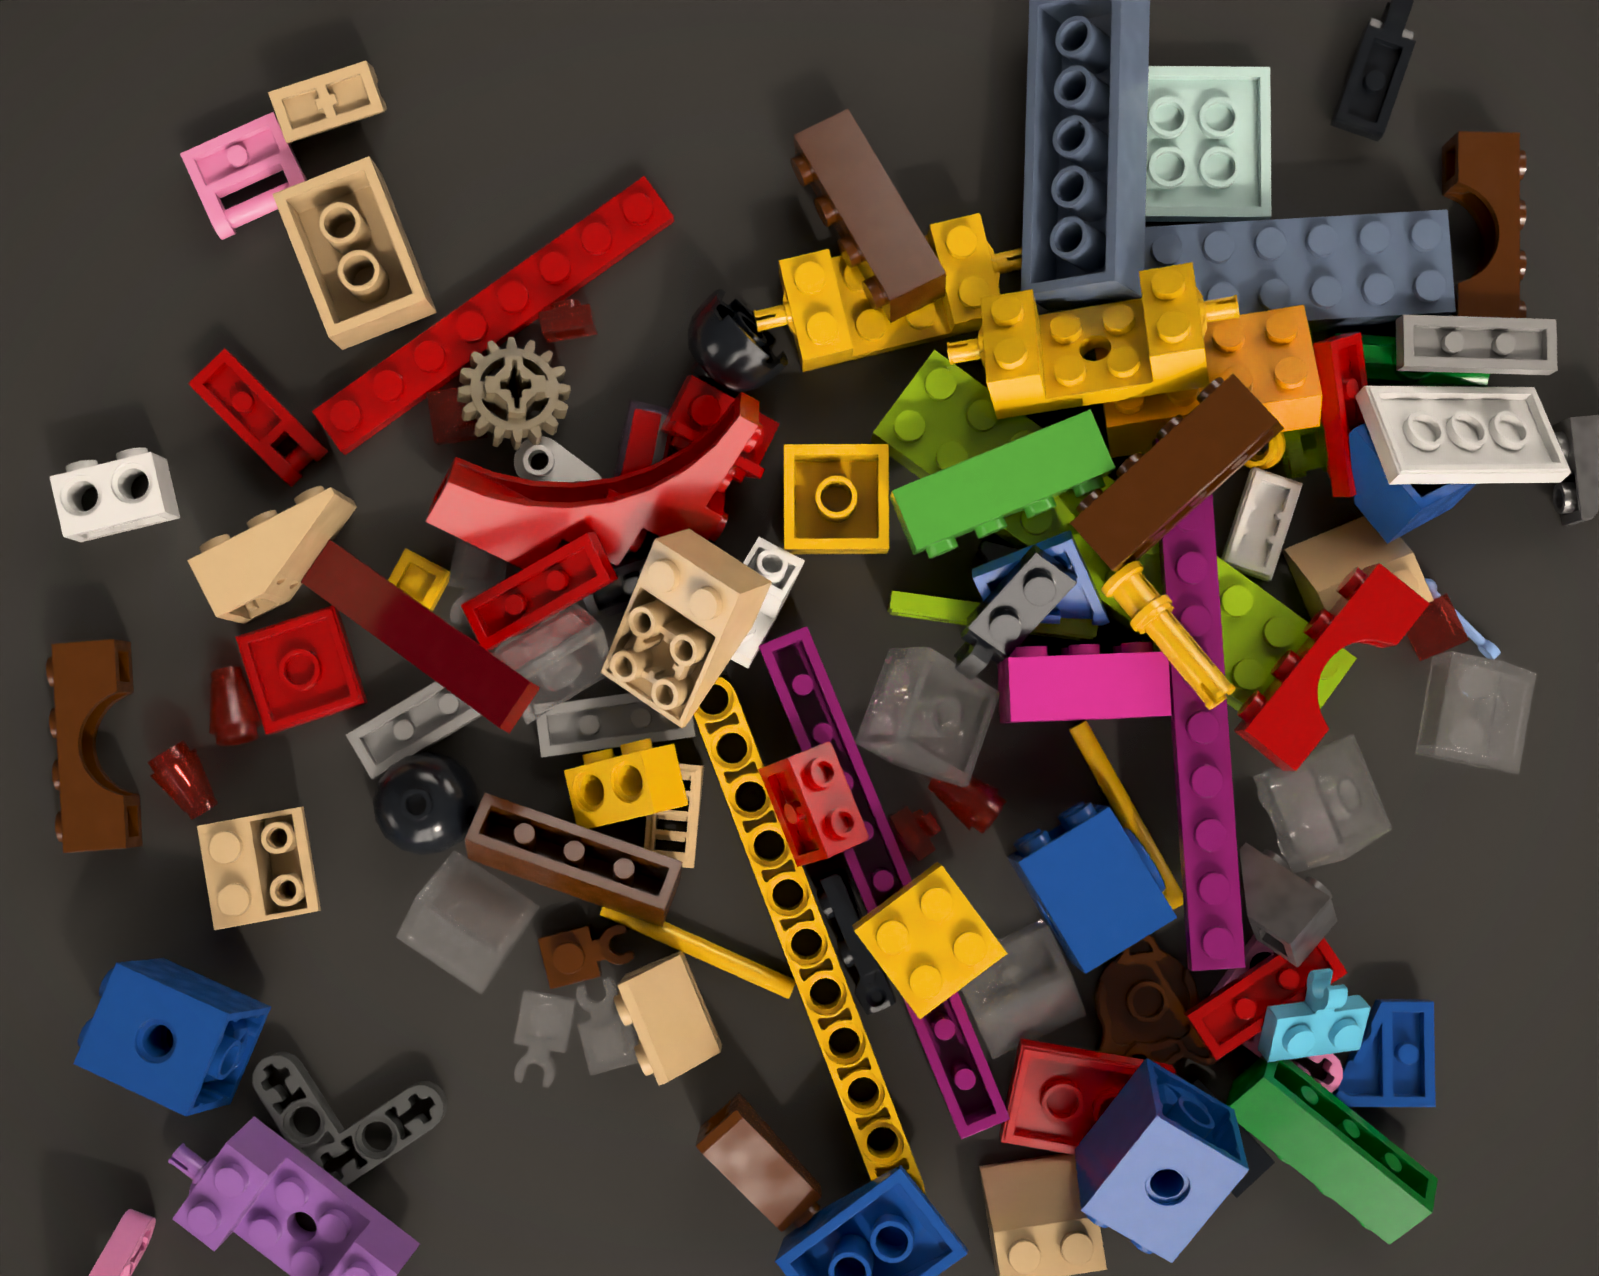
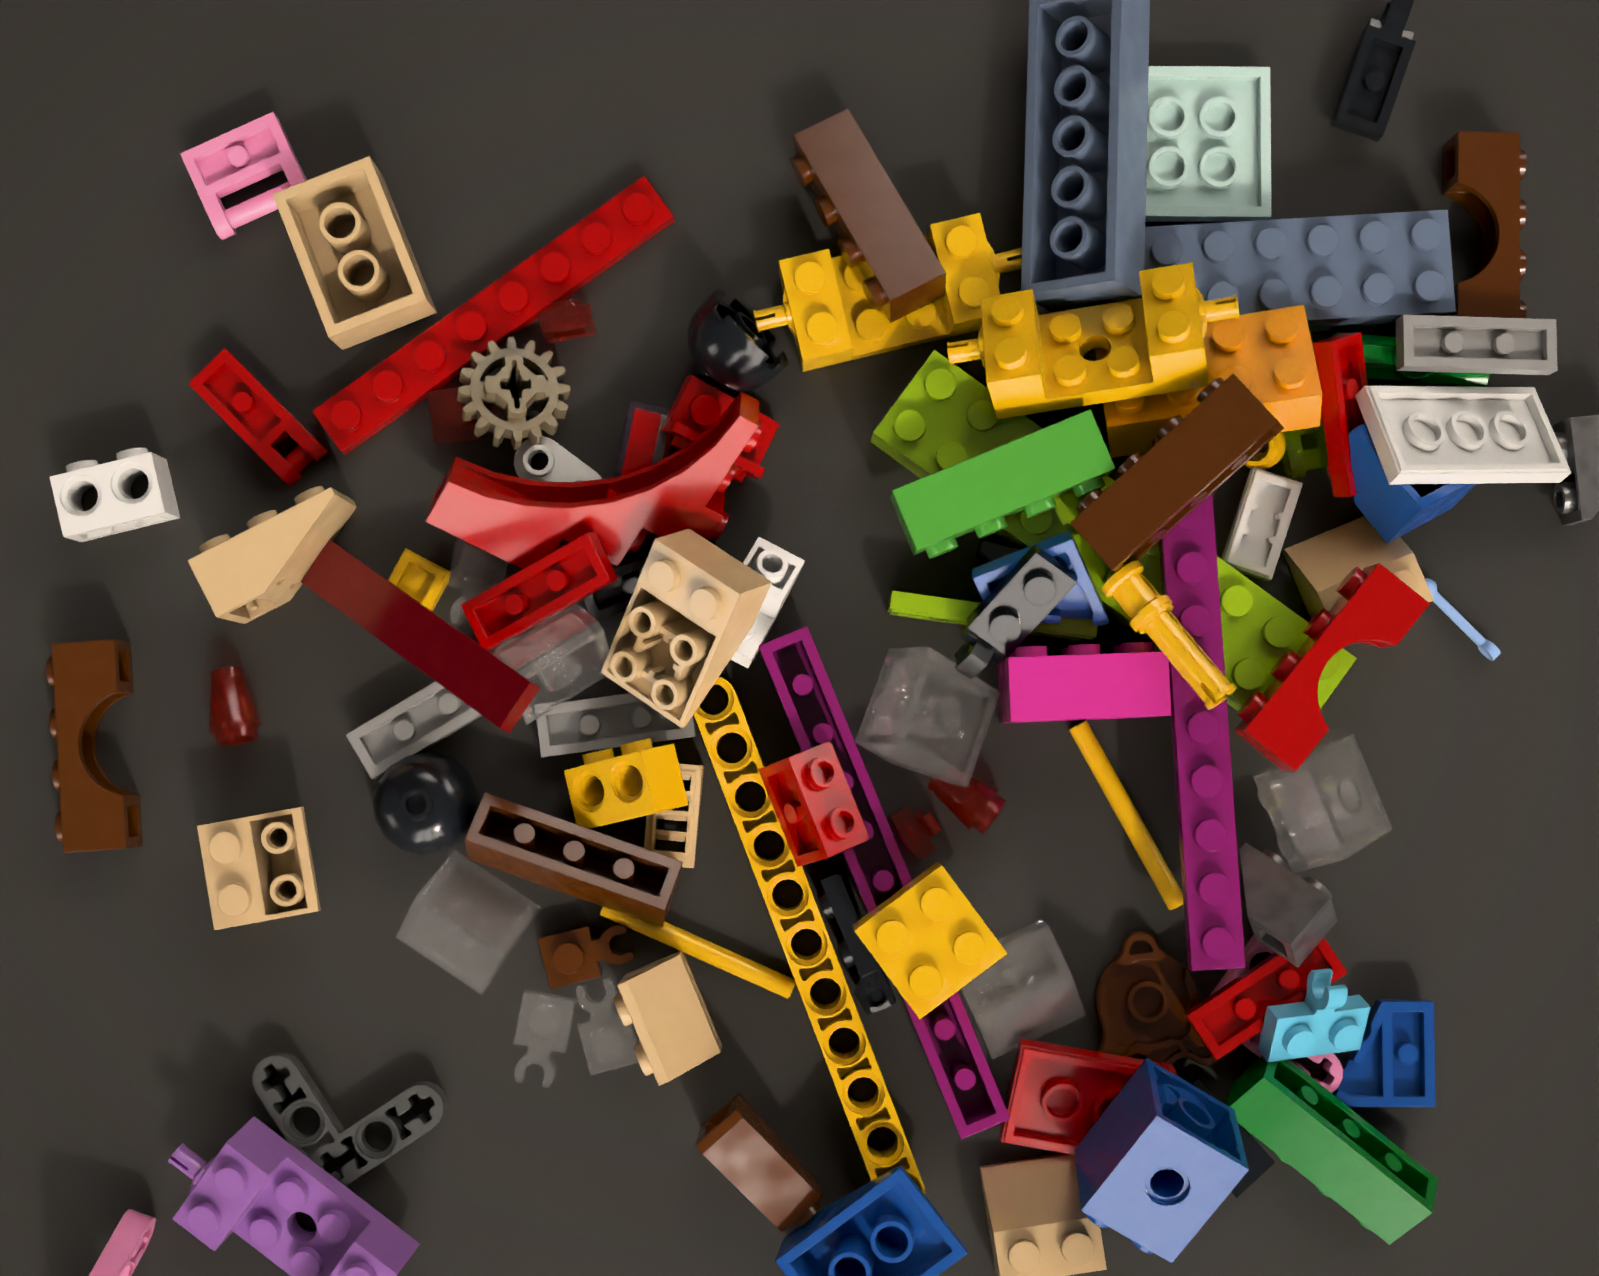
blue brick [73,958,271,1116] -> none
clear red cone [147,740,219,820] -> none
red tile [236,606,368,735] -> none
tan hinge [268,60,387,144] -> none
yellow brick [784,444,889,554] -> none
blue brick [1007,801,1177,974] -> none
clear red plate [1407,593,1469,661] -> none
clear slope [1415,651,1536,774] -> none

